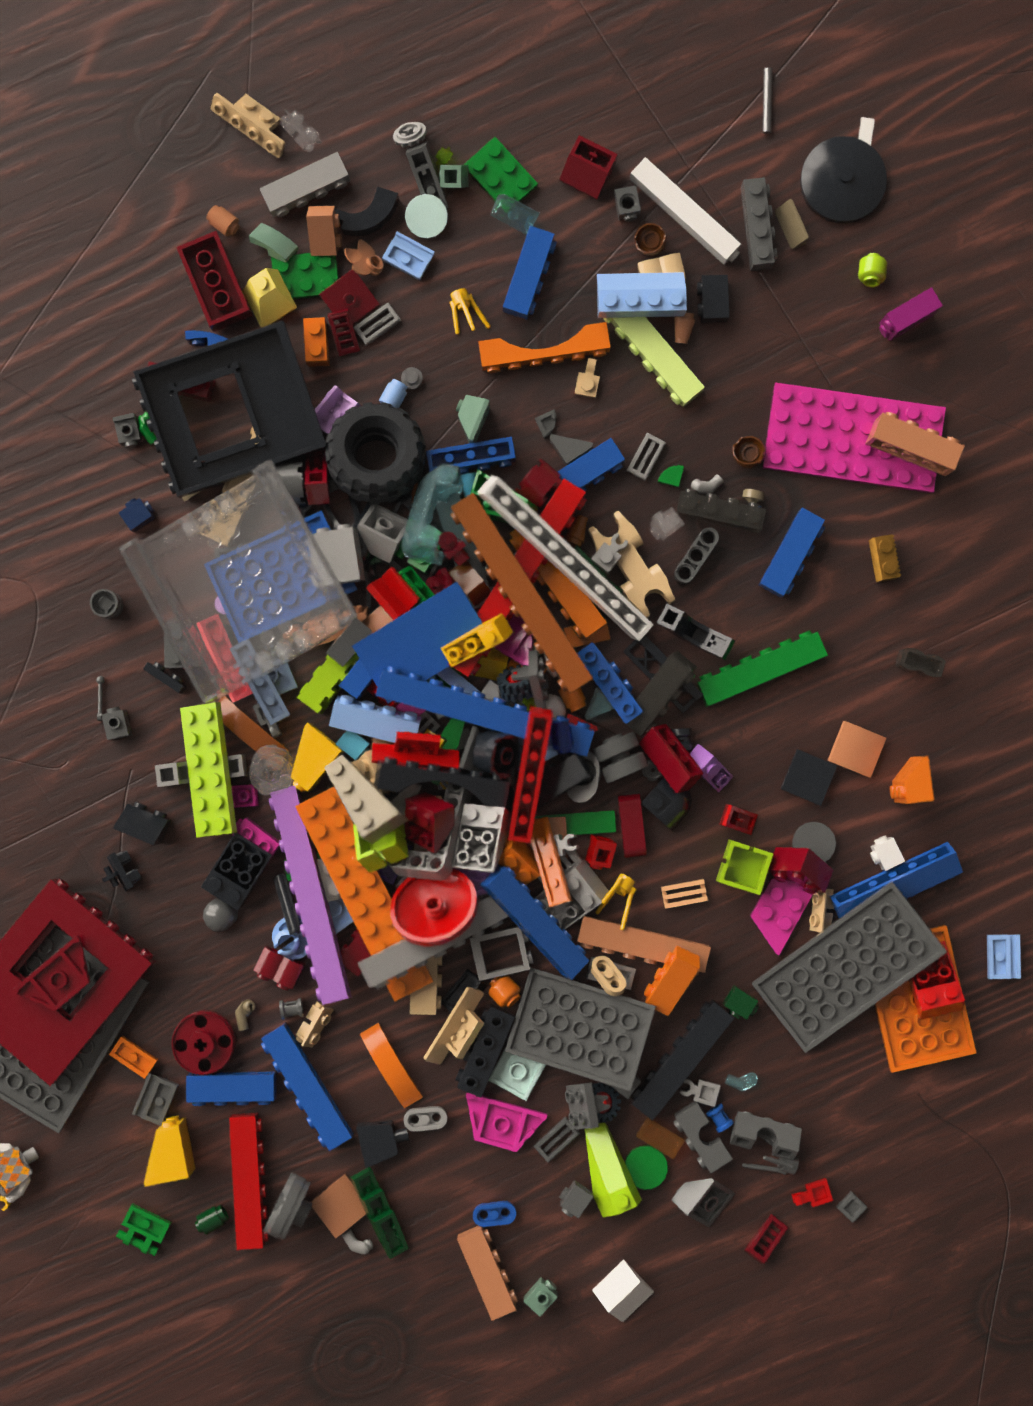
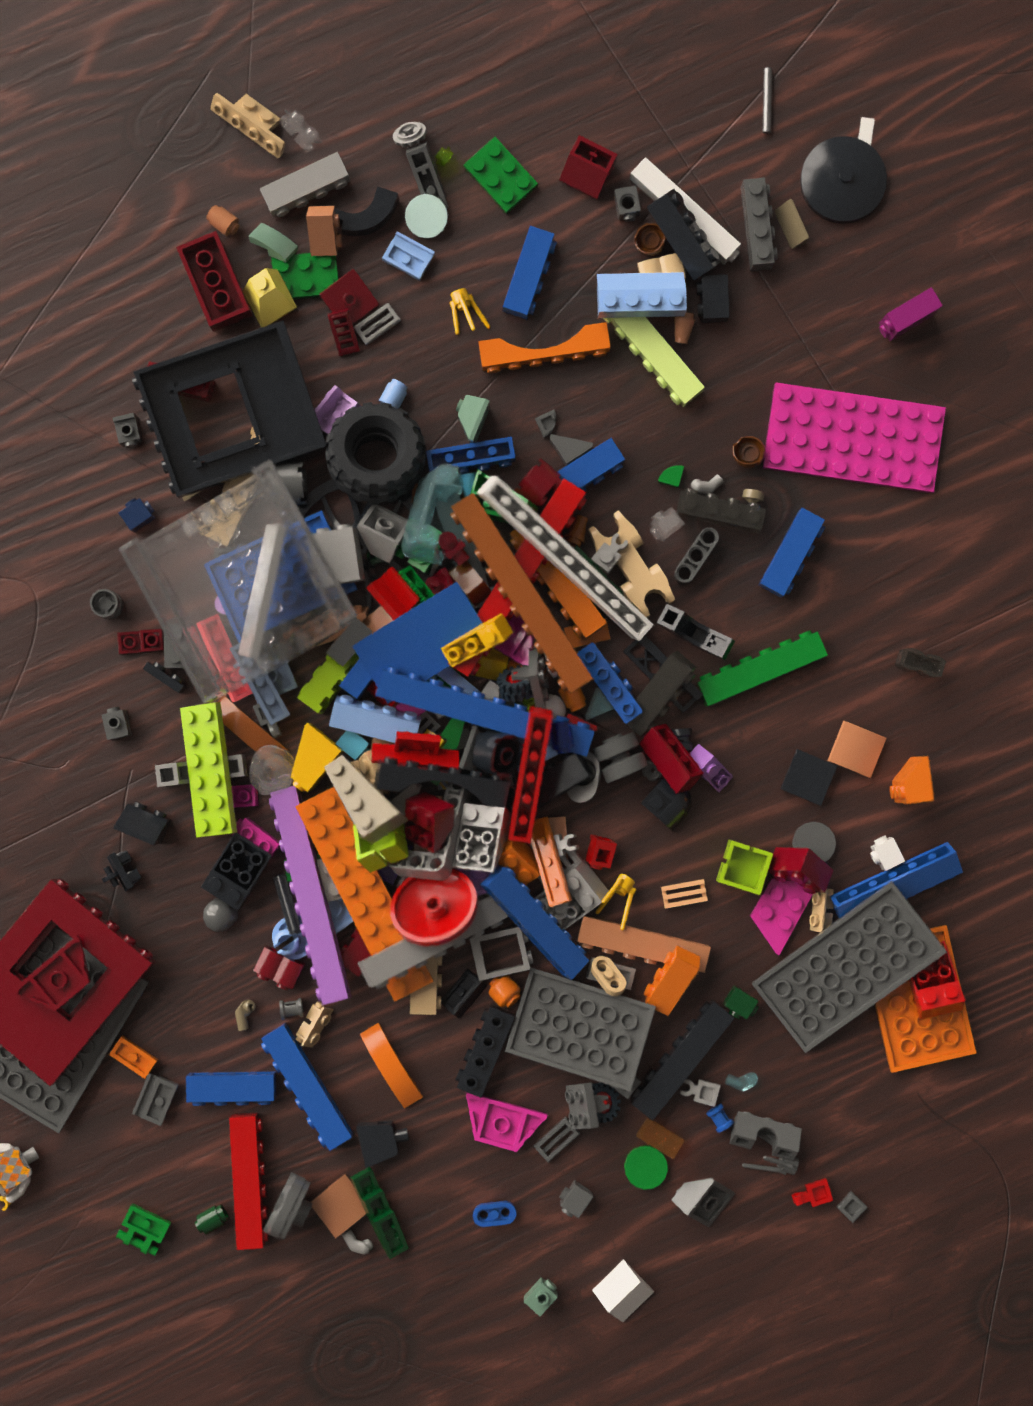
dark grey hinge [96,676,105,721] -> none
green arm [138,412,157,445] -> none
yellow slope [144,1116,196,1186] -> none
dark red piece [172,1010,237,1075] -> none
blue slope [185,330,227,346] -> none
orange brick [303,317,330,367] -> none
dark red slope [305,449,330,505] -> none
nougat plate [344,239,384,276] -> none
flat silver plate [401,367,423,389] -> none
light grey plate [404,1106,447,1131] -> none
tan bracket [424,987,484,1065] -> none
sand green brick [439,165,468,188] -> none
nougat brick [457,1226,518,1321] -> none
light aqua tile [489,1048,546,1101] -> none
clear light blue slope [490,194,539,234] -> none
green tile [535,810,616,835] -> none
tan plate [574,358,600,398] -> none
lime wedge [585,1123,642,1217] -> none
dark red beam [618,793,646,858] -> none
light grey tile [627,433,666,481] -> none
dark grey arch [673,1101,733,1173] -> none
red slope [719,804,758,835] -> none
dark red slope [744,1214,789,1264] -> none
lime head [858,253,887,287] -> none
nougat brick [865,412,964,476] -> none
pearl gold brick [869,534,901,583] -> none
light blue plate [987,934,1021,979] -> none
none -> dark red slope [117,629,163,655]
none -> light grey tile [238,524,287,659]
none -> black brick [647,189,721,280]

